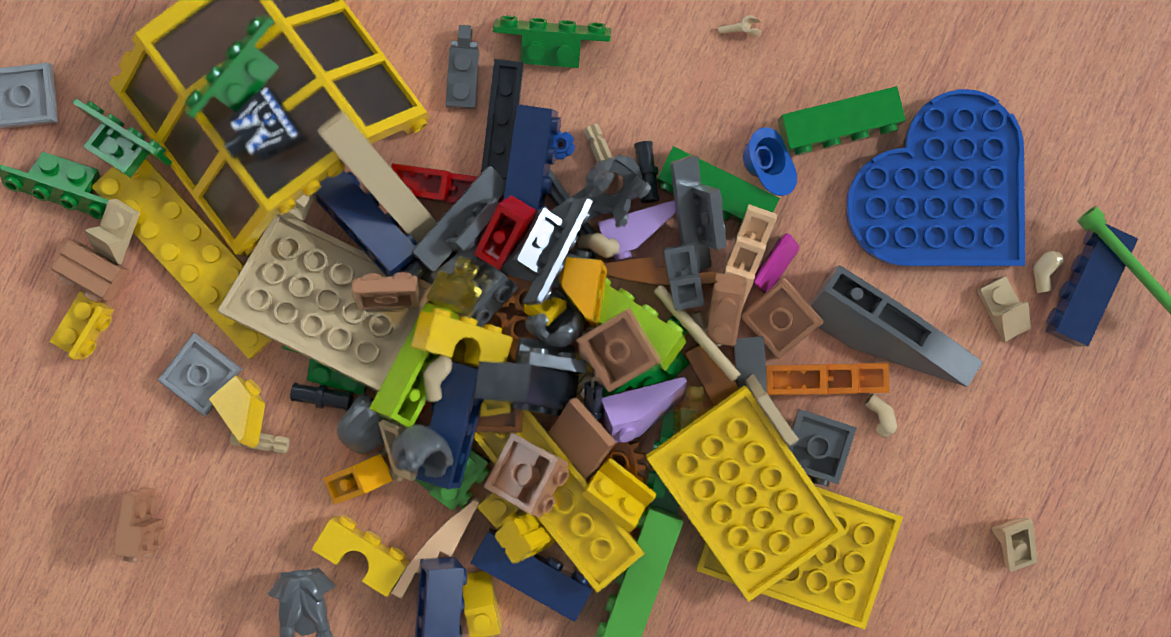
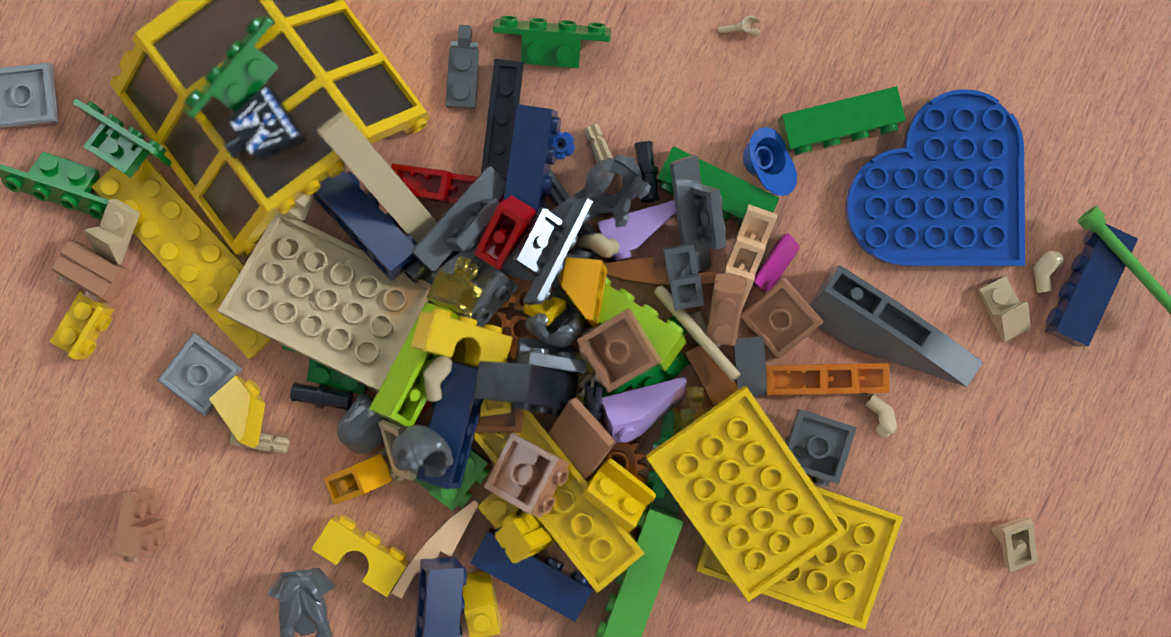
nougat plate [352,272,419,310] -> none
tan tile [745,374,799,446] -> none

